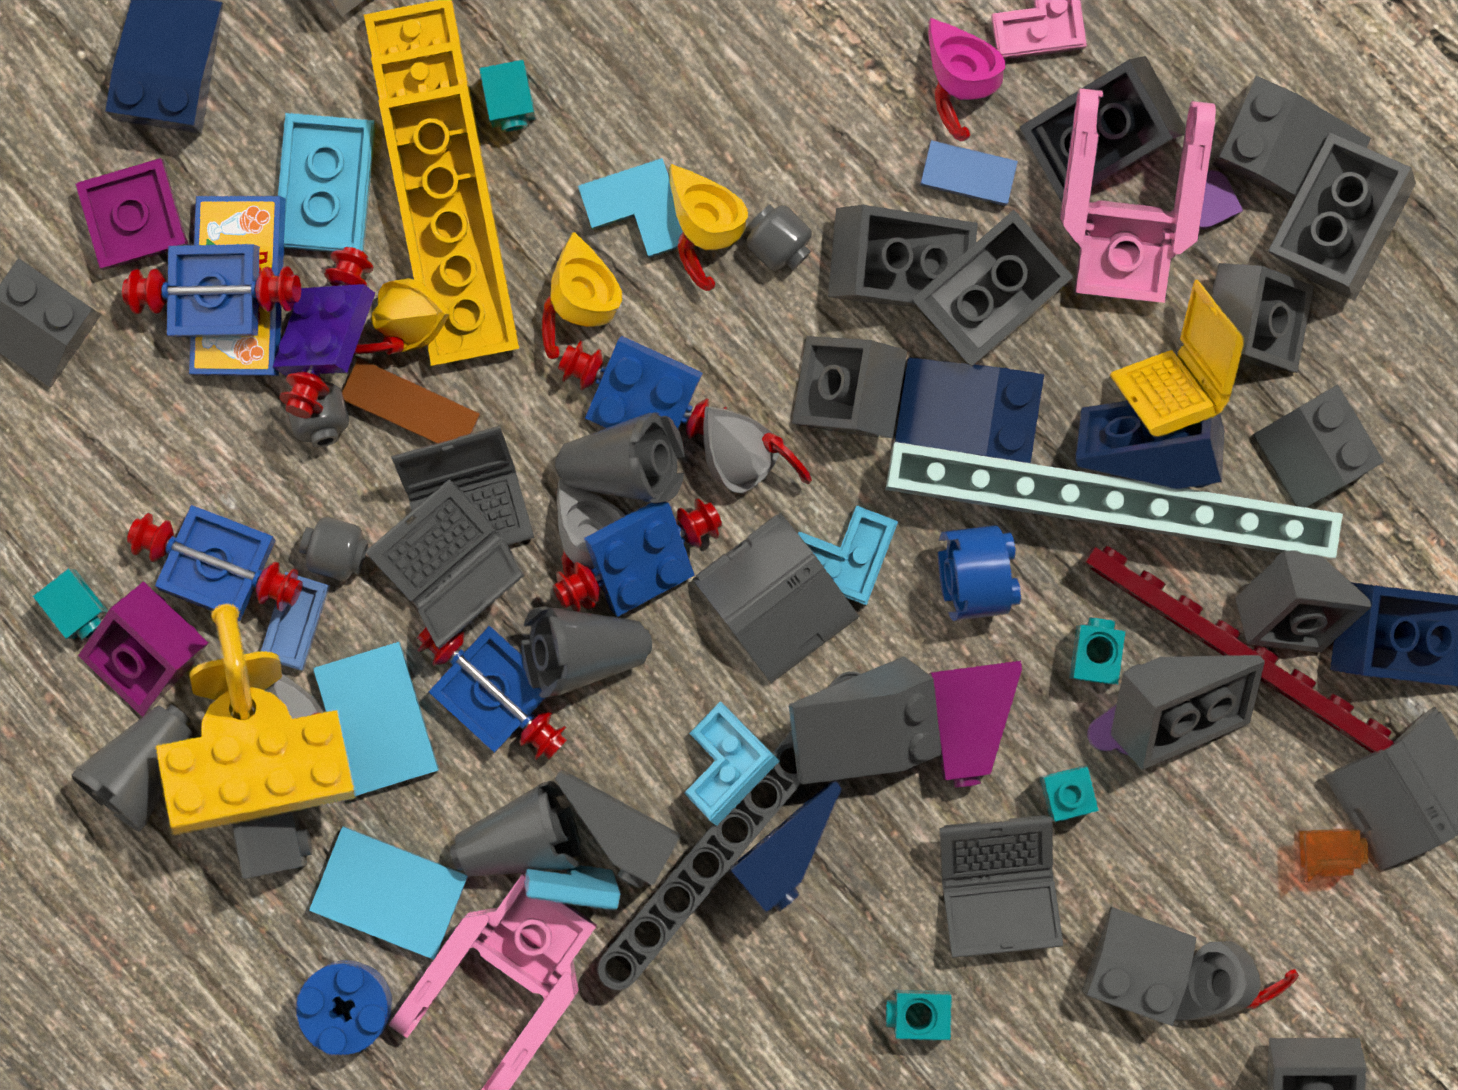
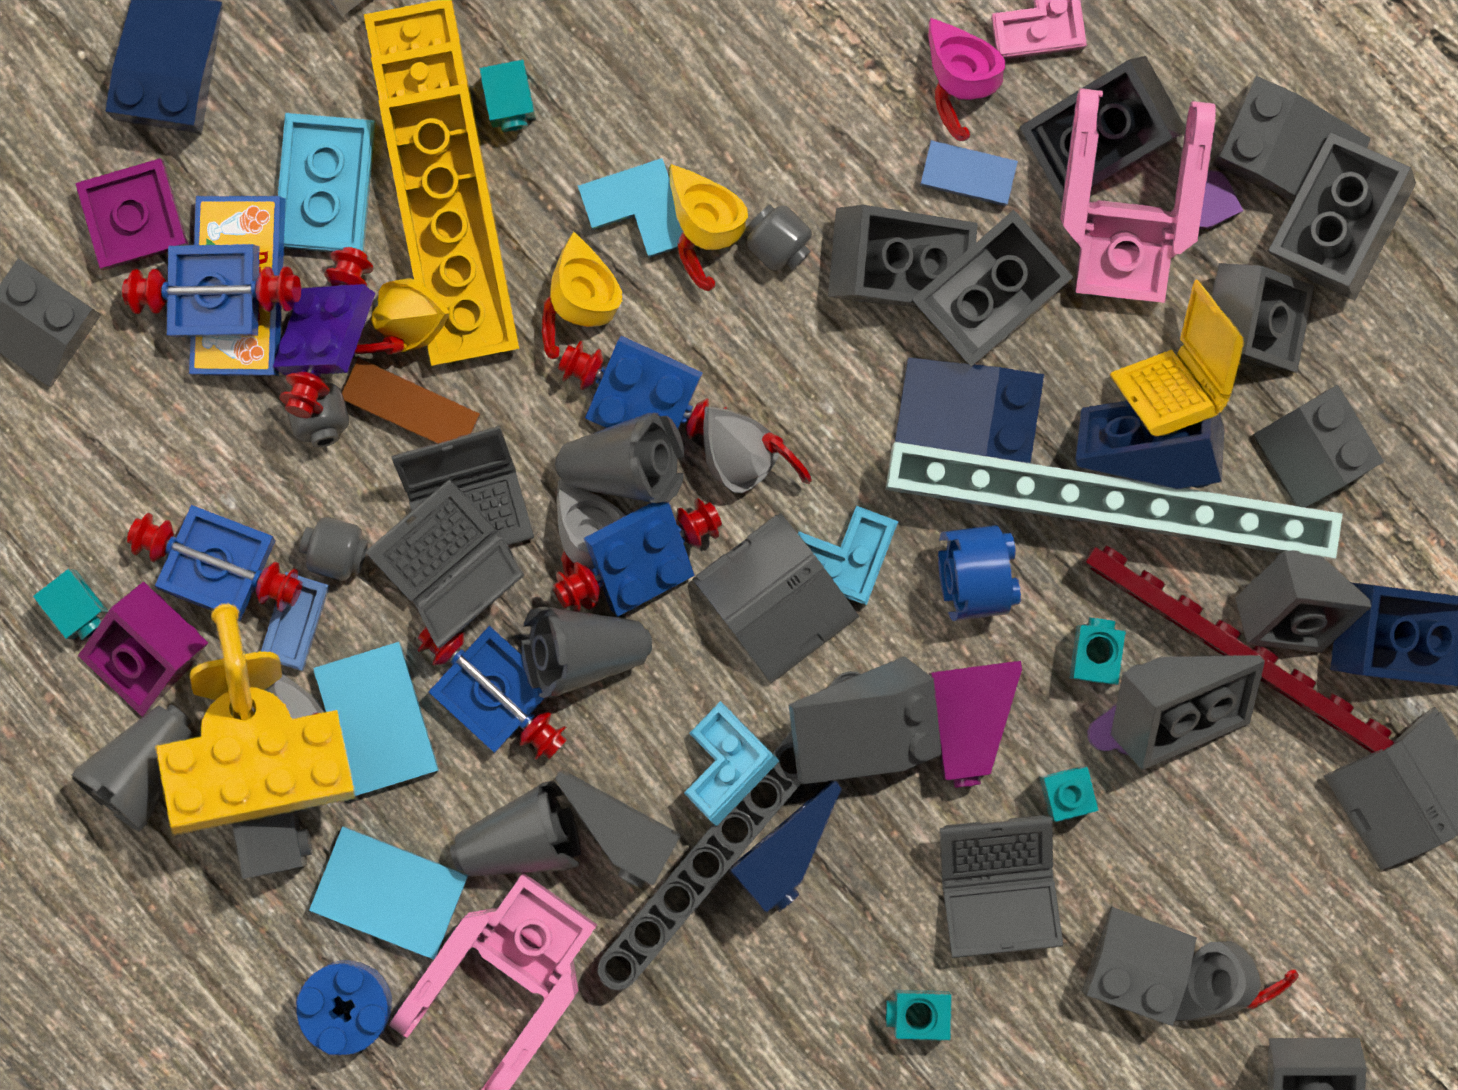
medium azure tile [524,865,620,910] -> none
dark grey slope [792,336,907,439] -> none
clear orange window [1298,828,1368,883] -> none

